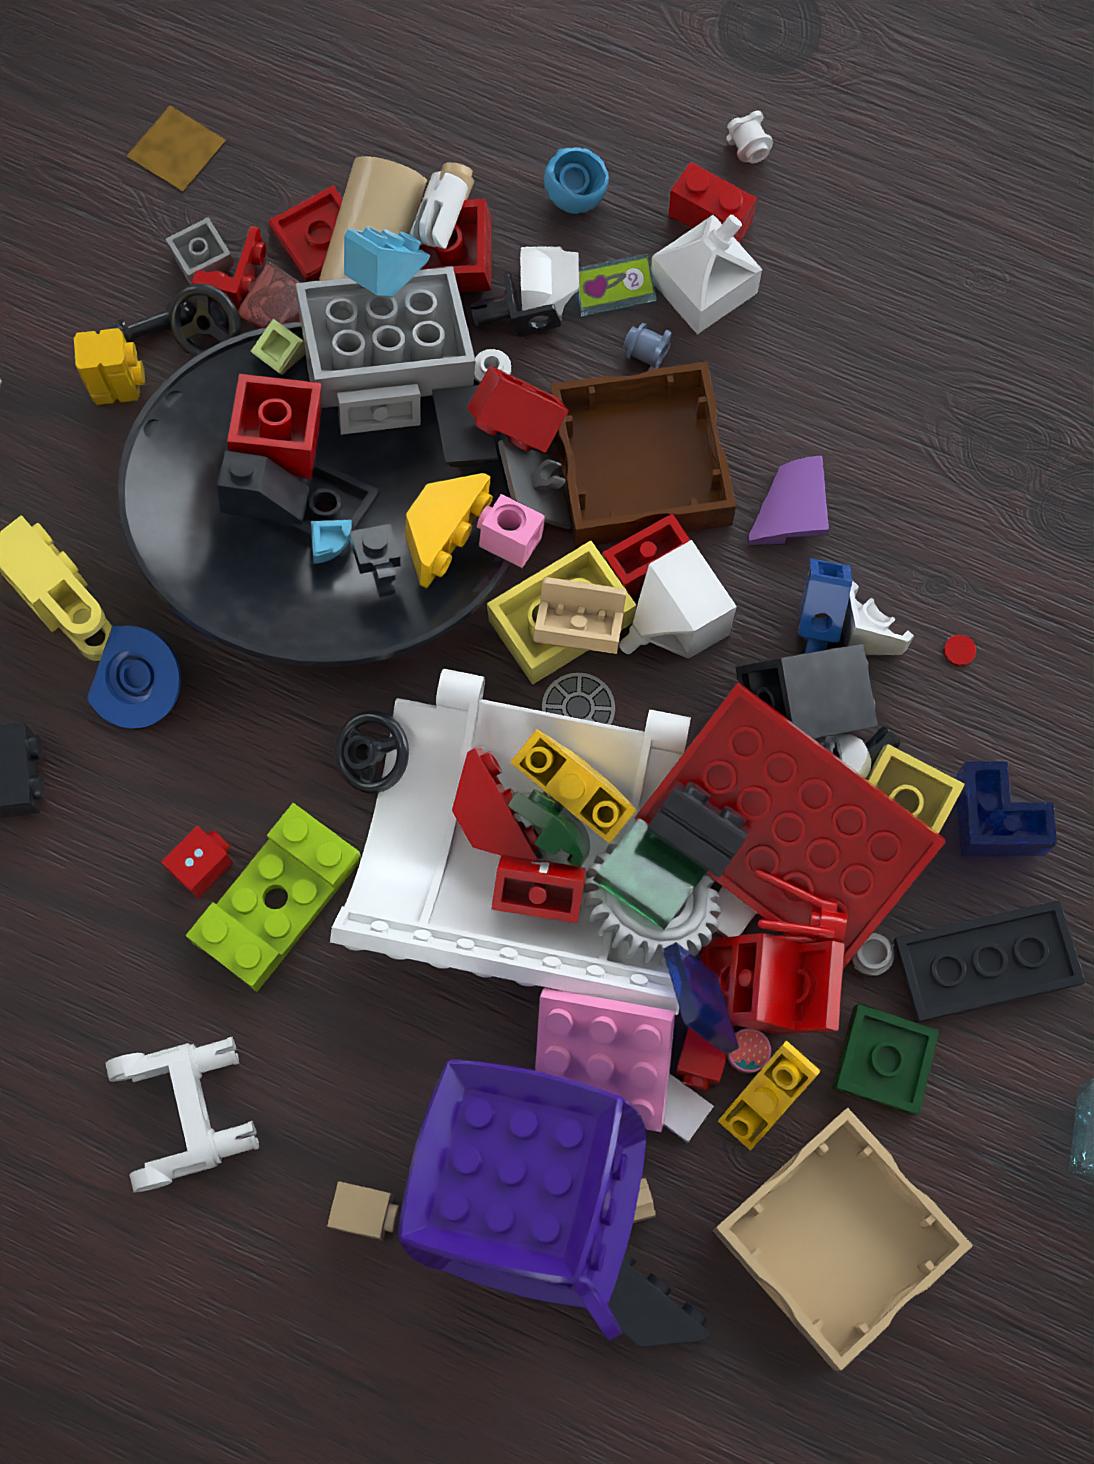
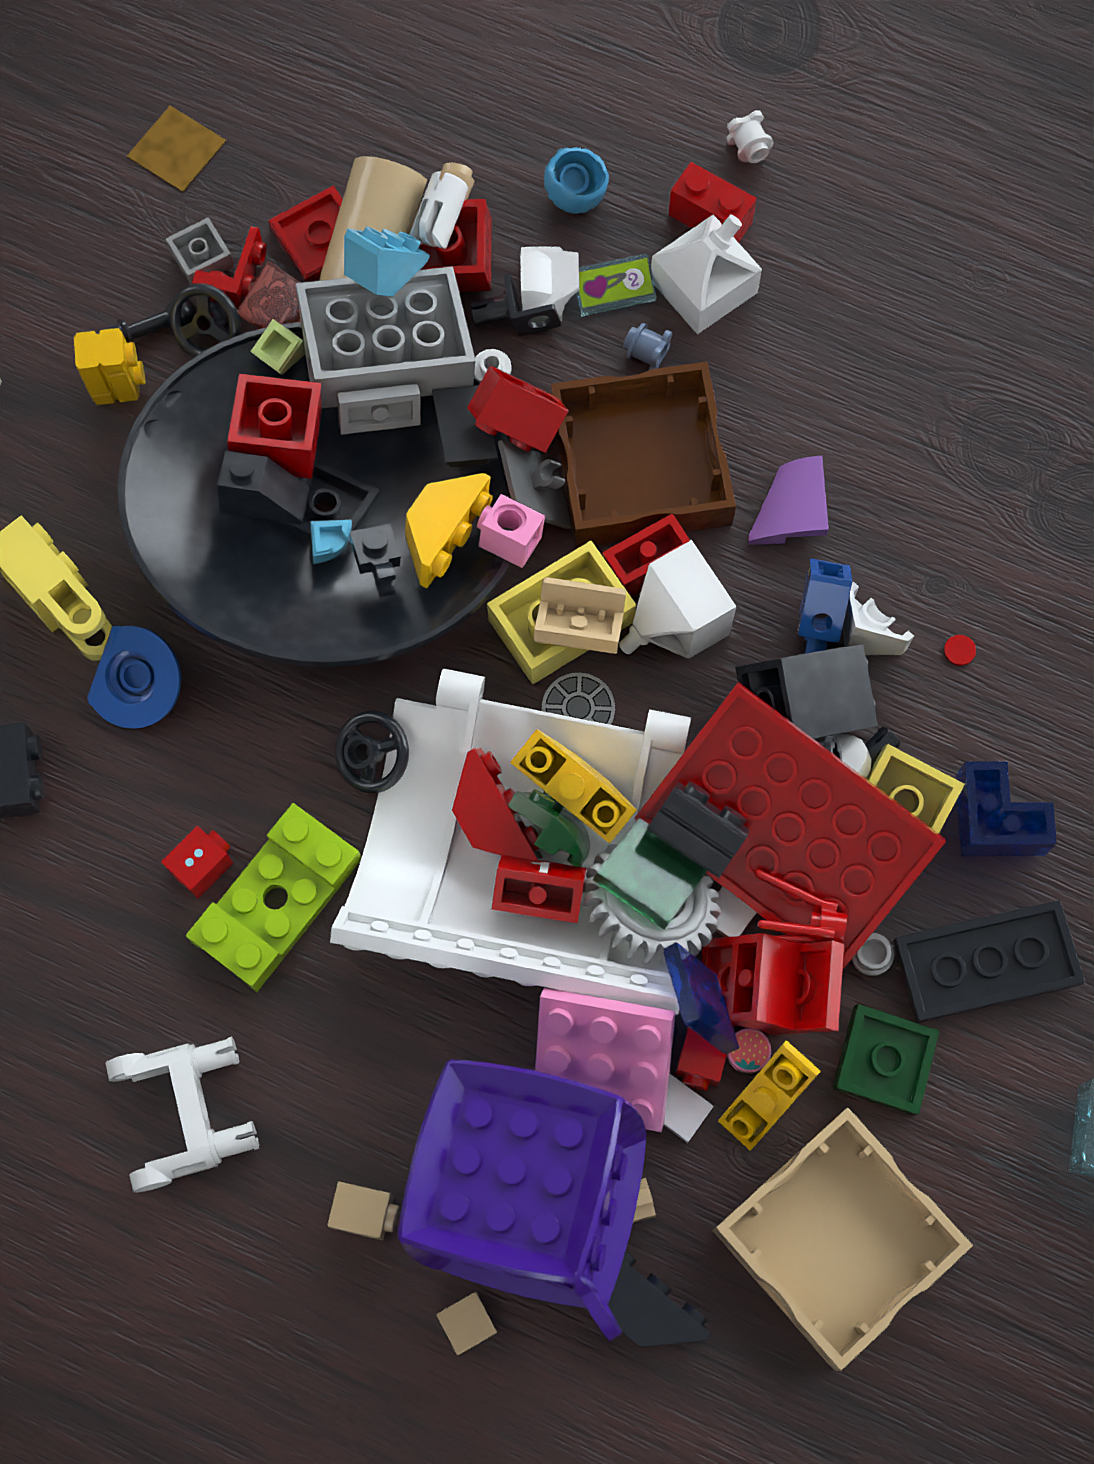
none -> tan tile [436,1292,498,1355]

